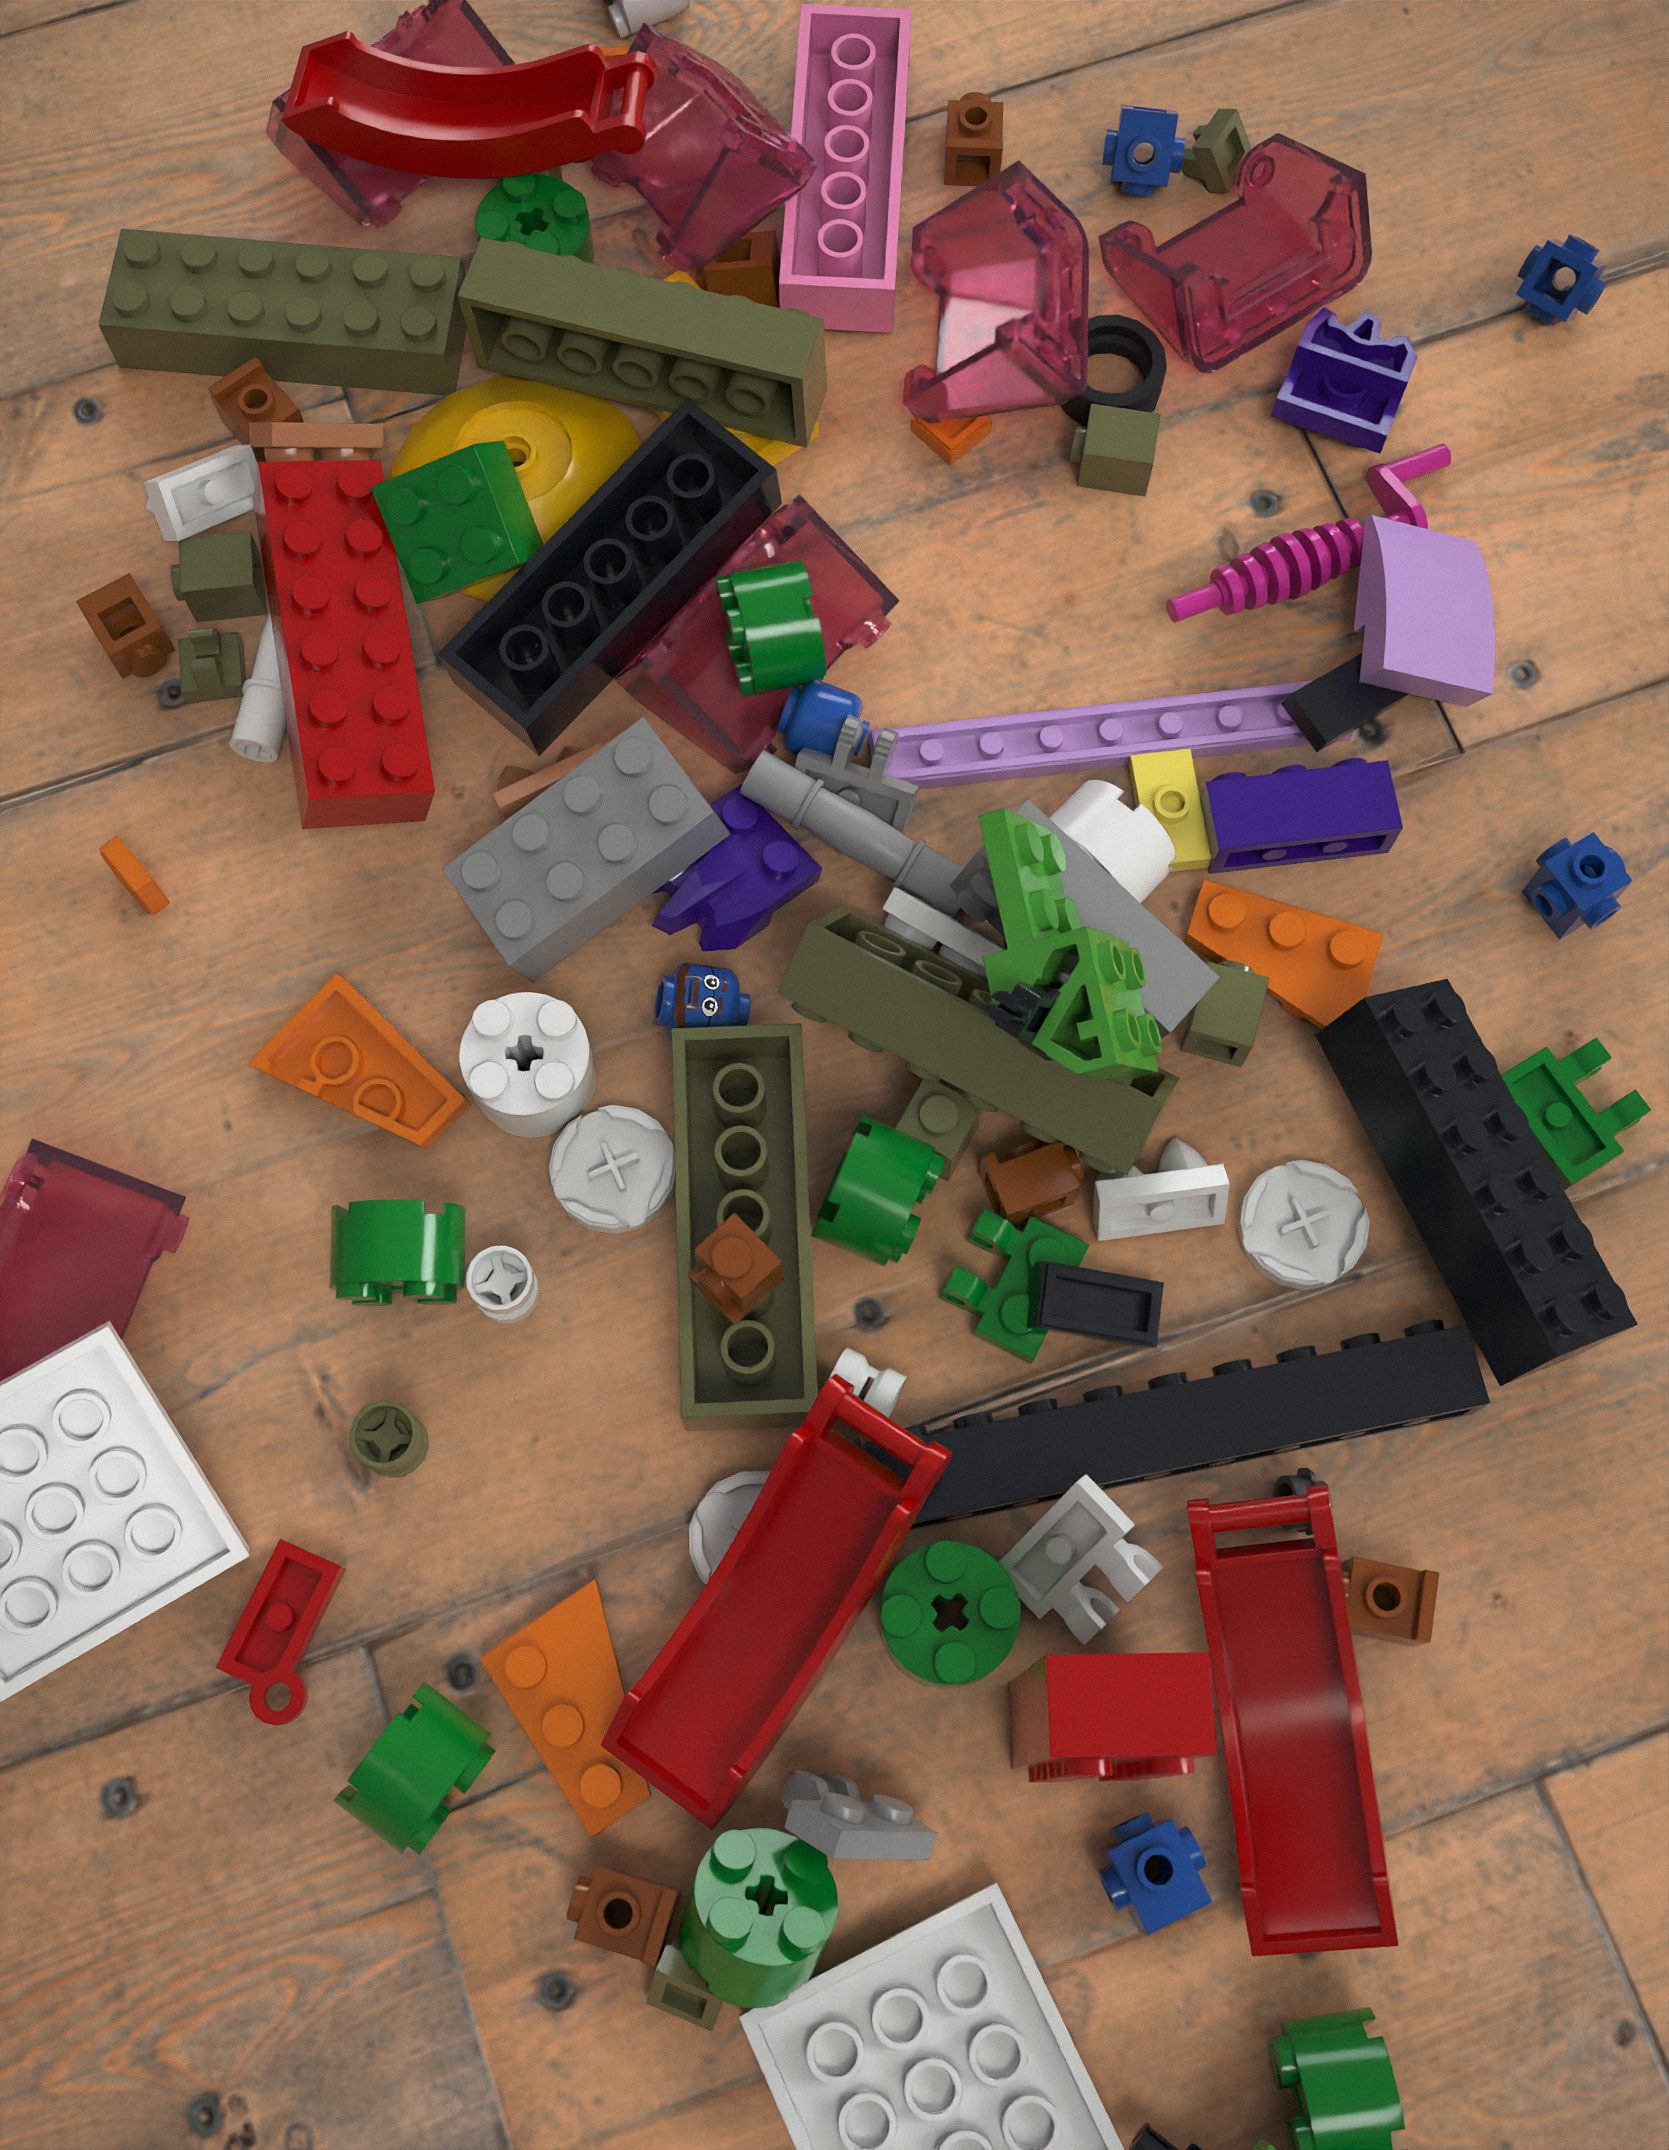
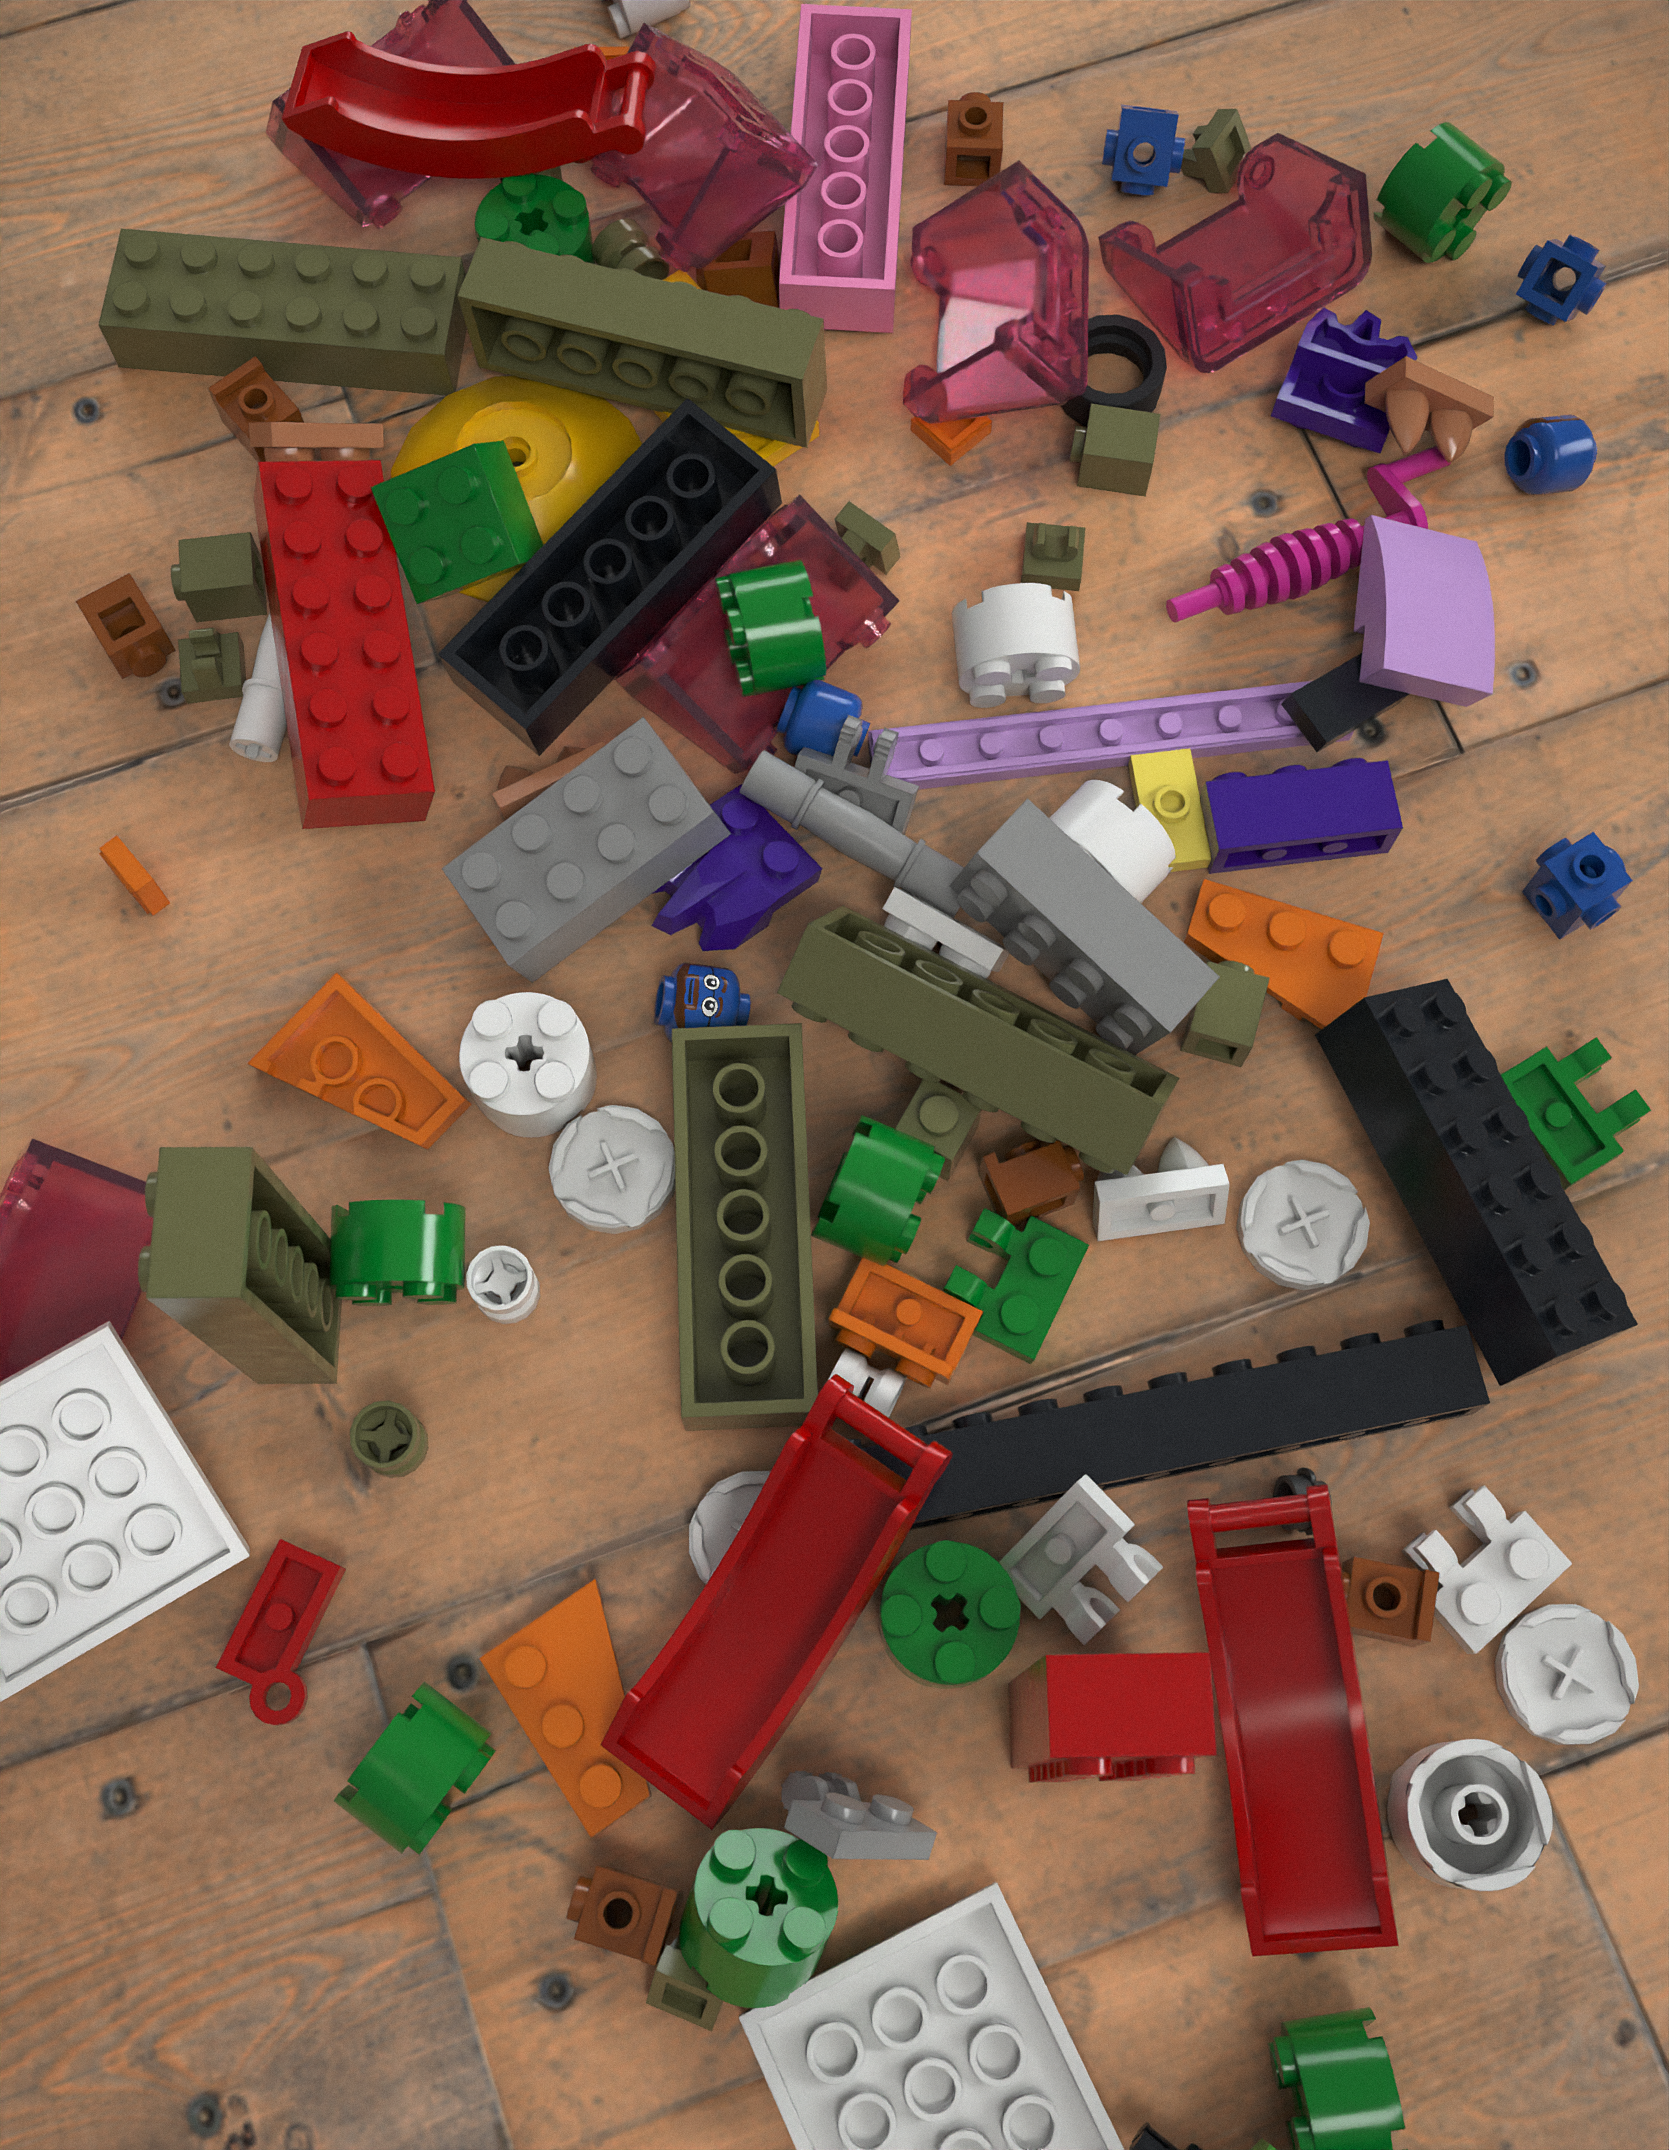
white tile [144,445,258,541] -> none
dark orange brick [688,1213,784,1326] -> none
bright green piece [978,808,1162,1082] -> none
black tile [1027,1261,1164,1348] -> none
blue brick [1097,1812,1212,1935] -> none
none -> olive brick [138,1147,342,1384]
none -> olive wheel [592,218,669,280]
none -> orange bracket [828,1258,983,1388]
none -> olive tile [831,501,901,585]
none -> white brick [952,583,1080,708]
none -> olive tile [1021,522,1085,591]
none -> nougat tile [1365,356,1494,463]
none -> green brick [1374,122,1512,263]
none -> white brick [1387,1739,1553,1891]
none -> white plate [1402,1485,1572,1654]
none -> white tile [1495,1604,1639,1745]
none -> blue head [1504,415,1597,495]

